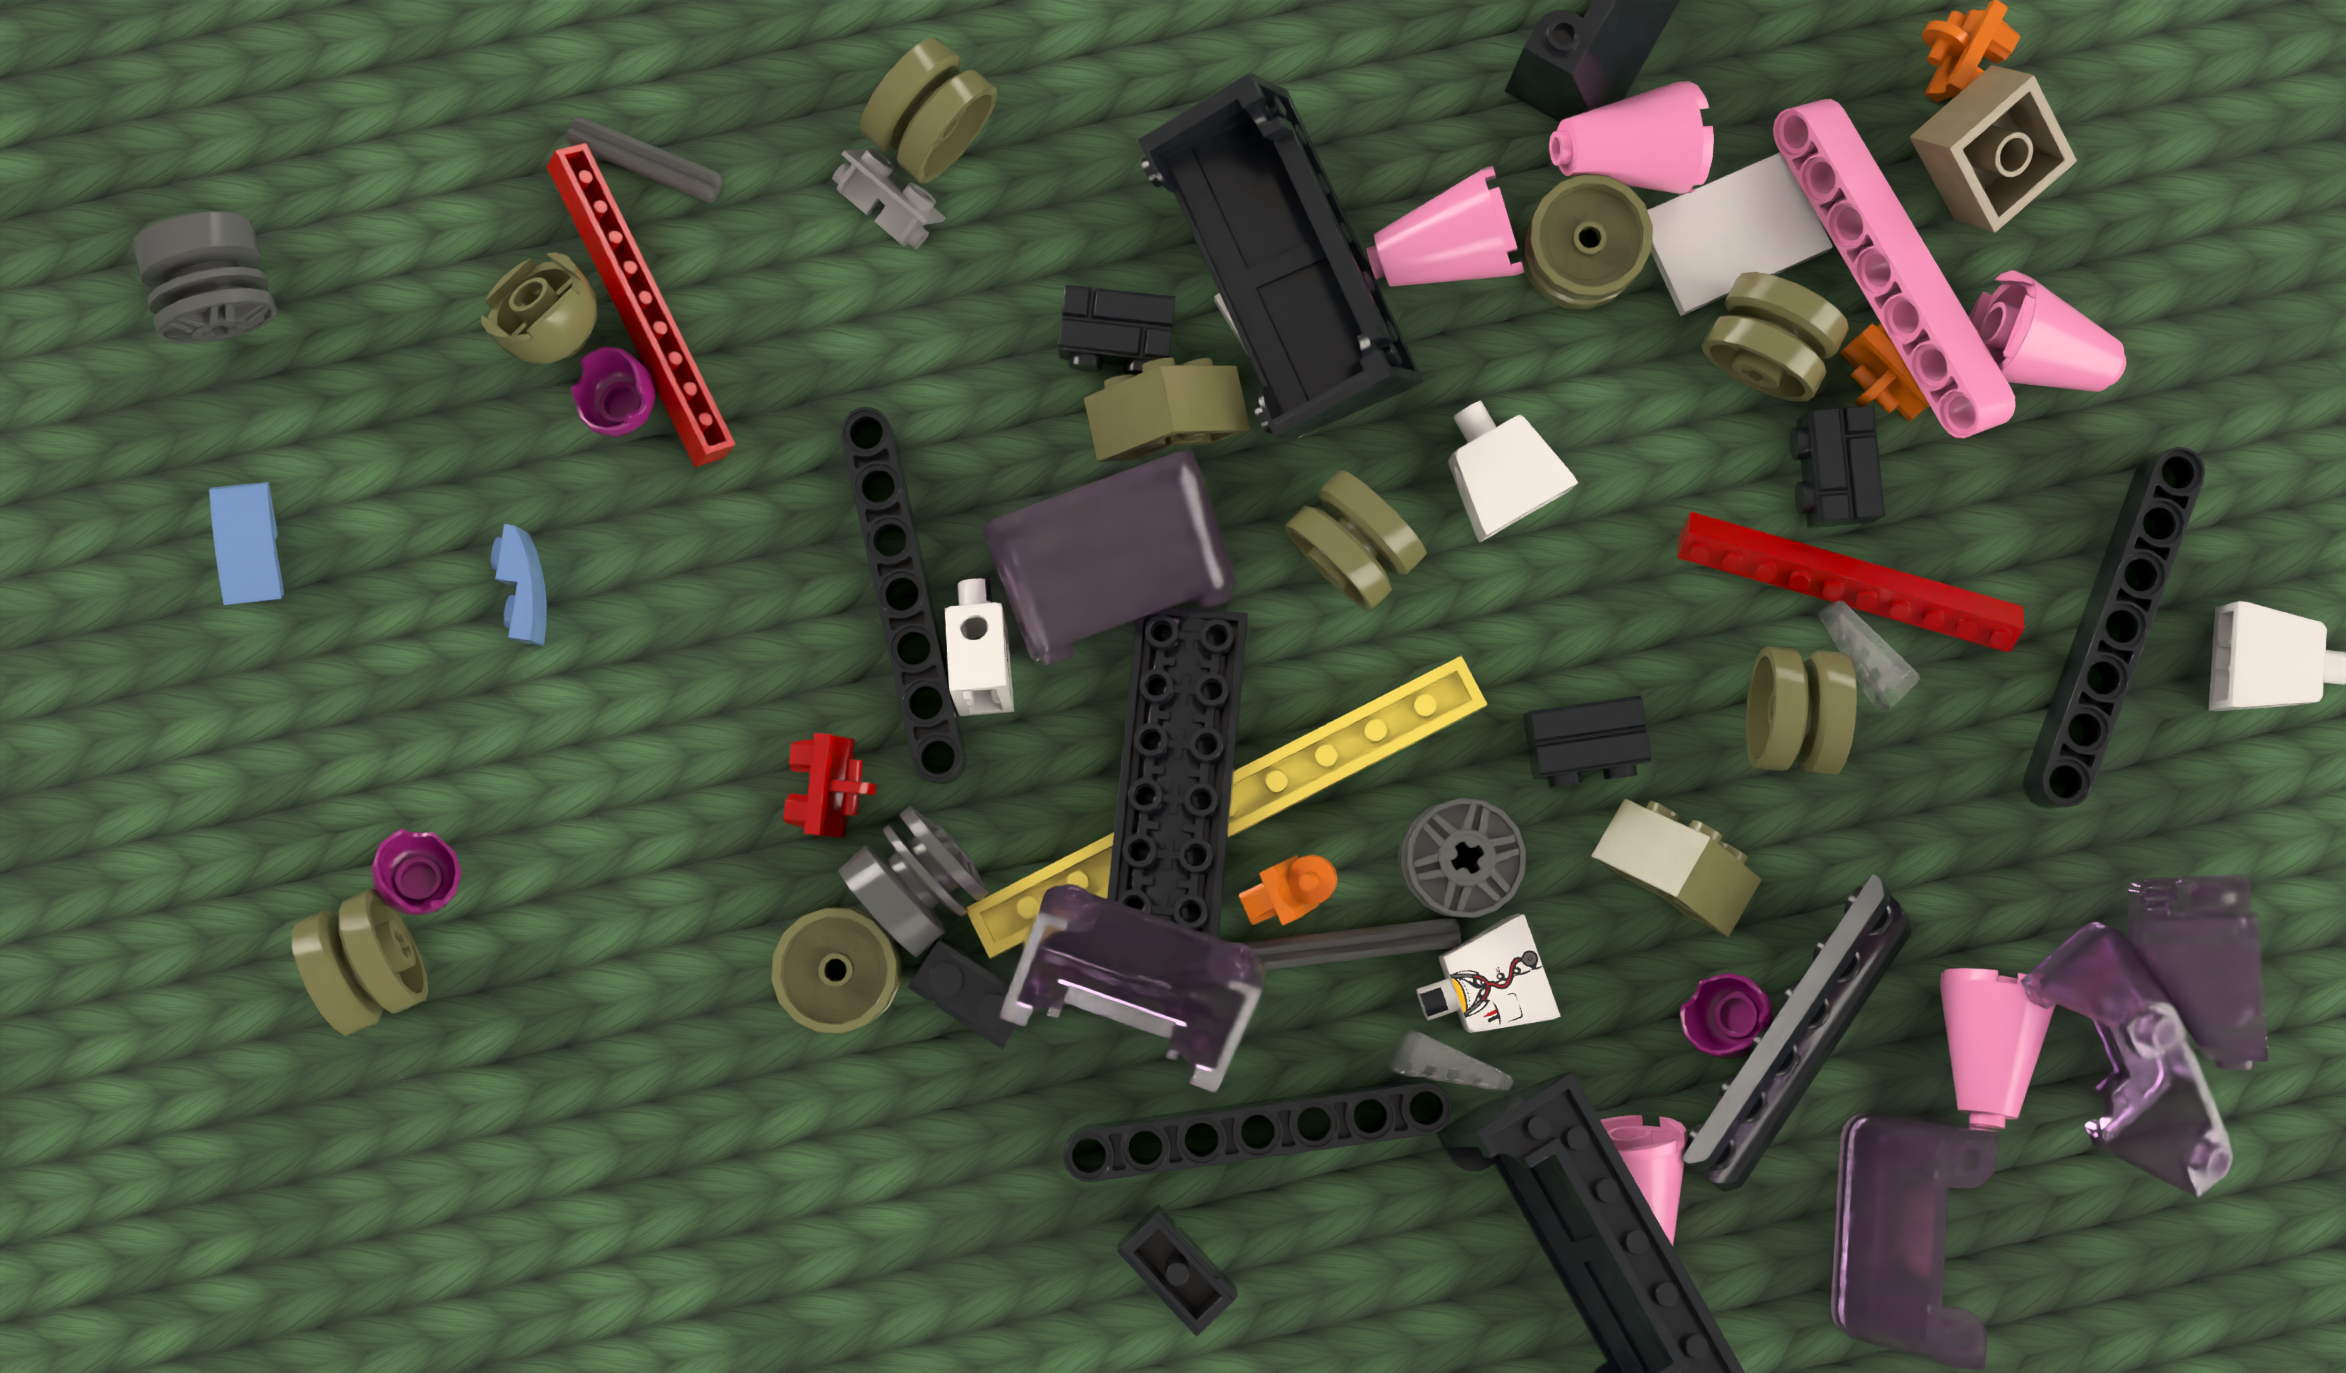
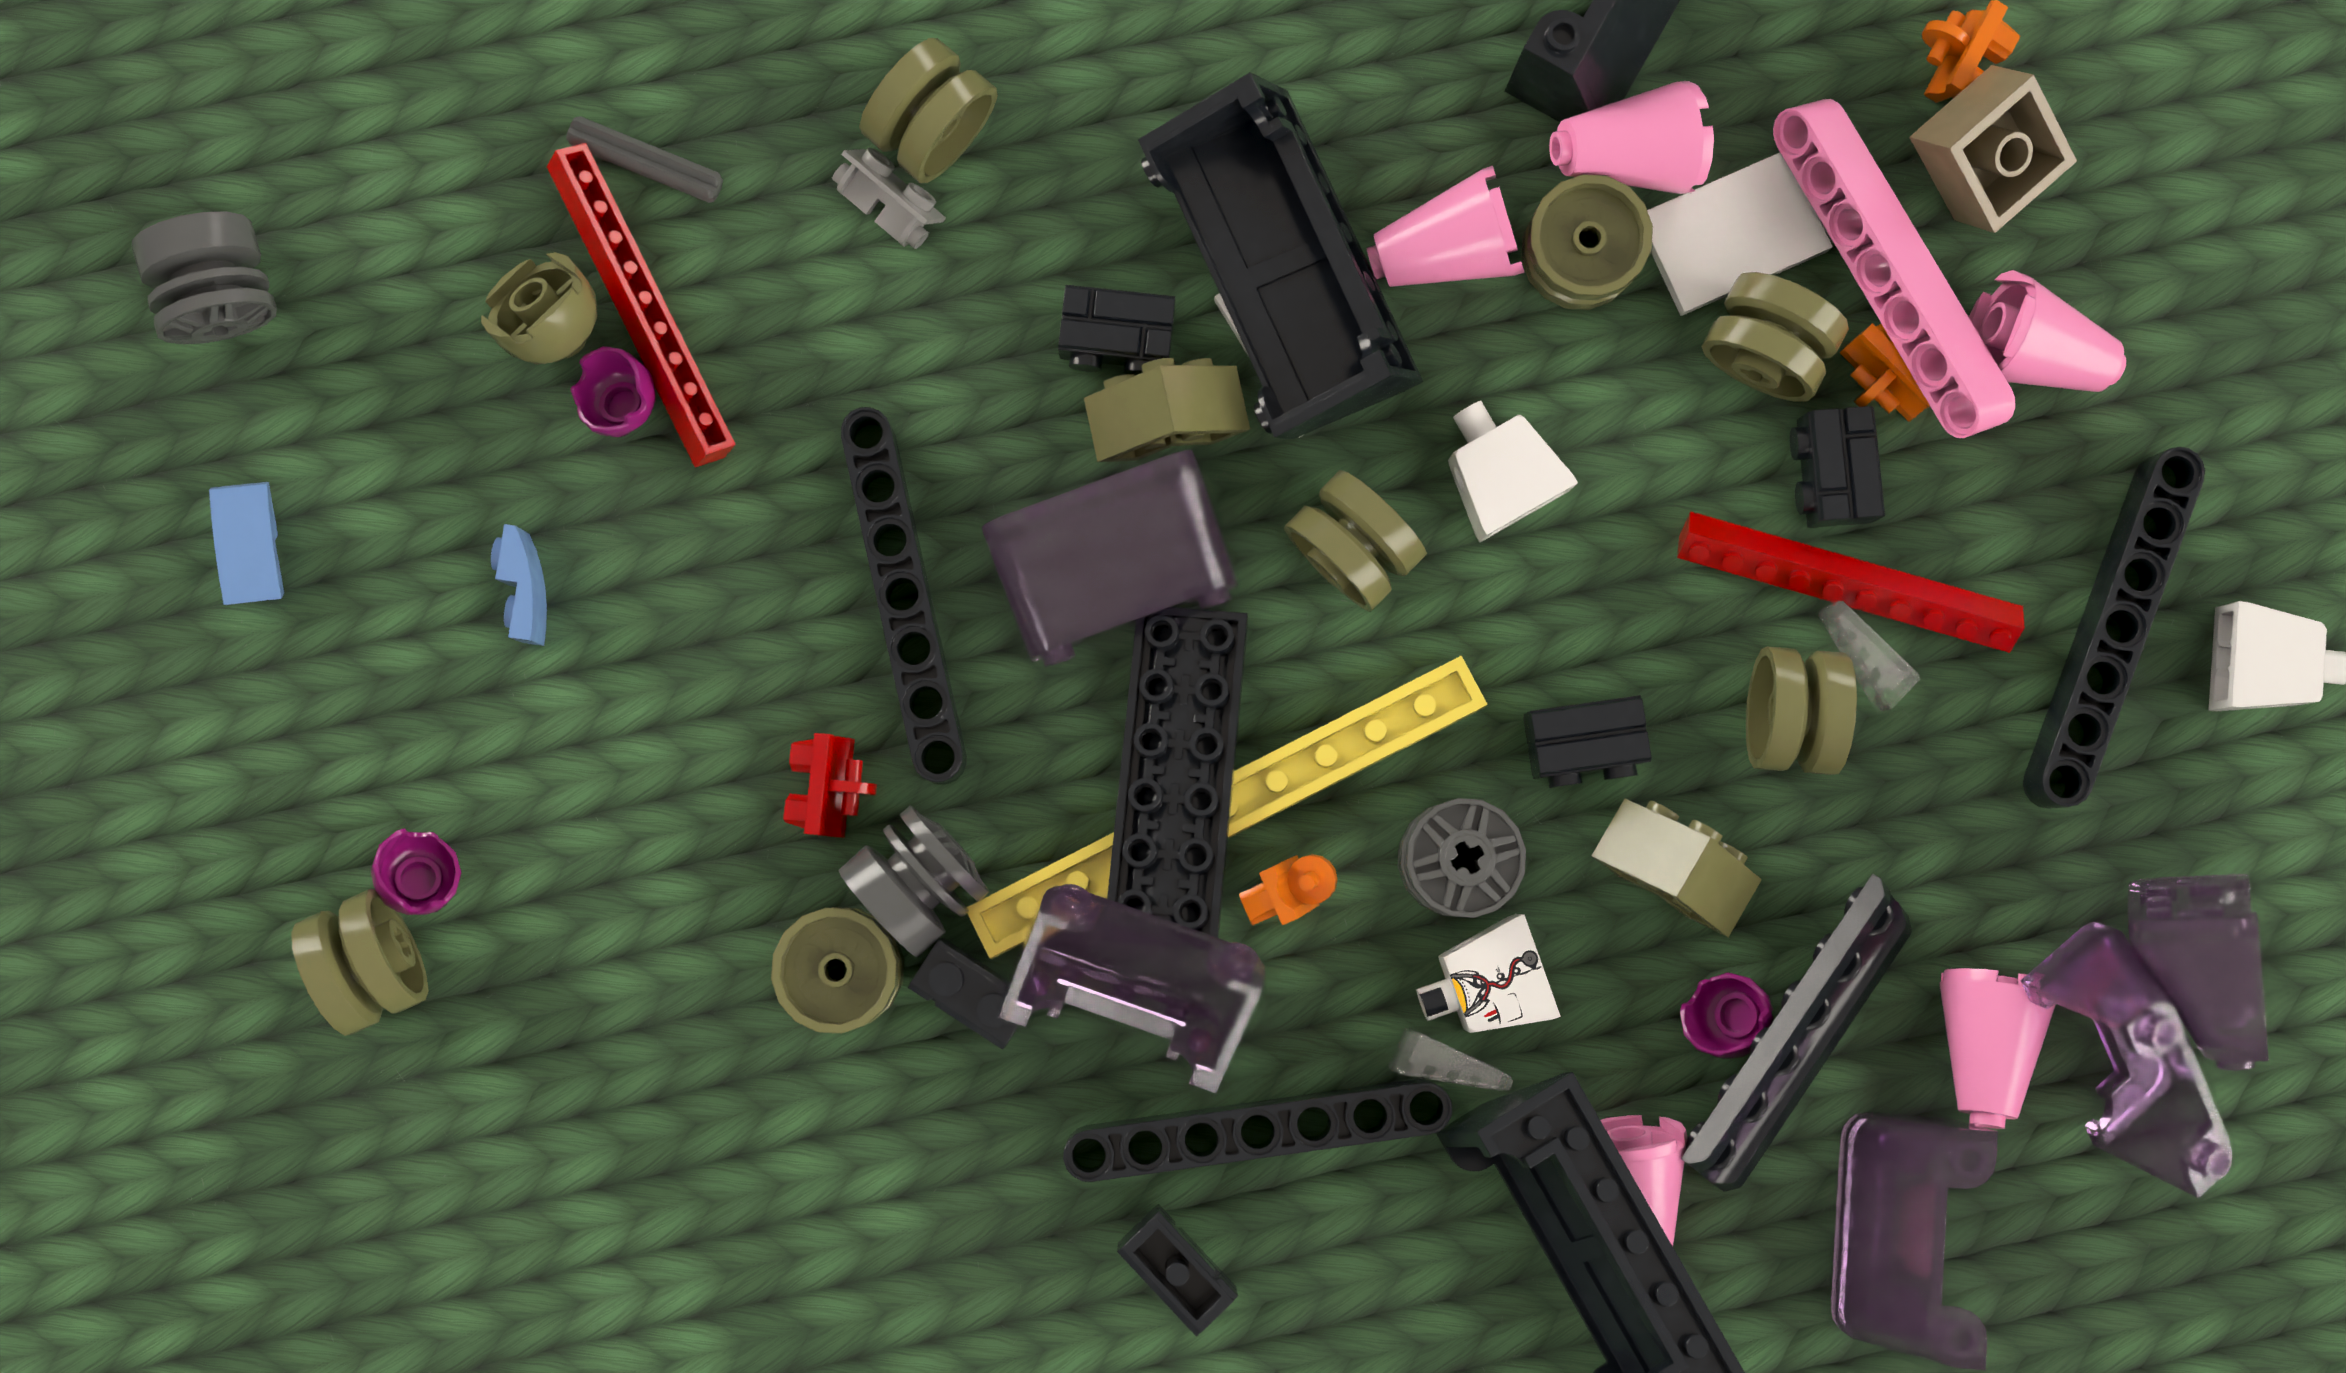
white torso [945,578,1014,716] -> none
dark grey axle [1185,918,1461,979] -> none

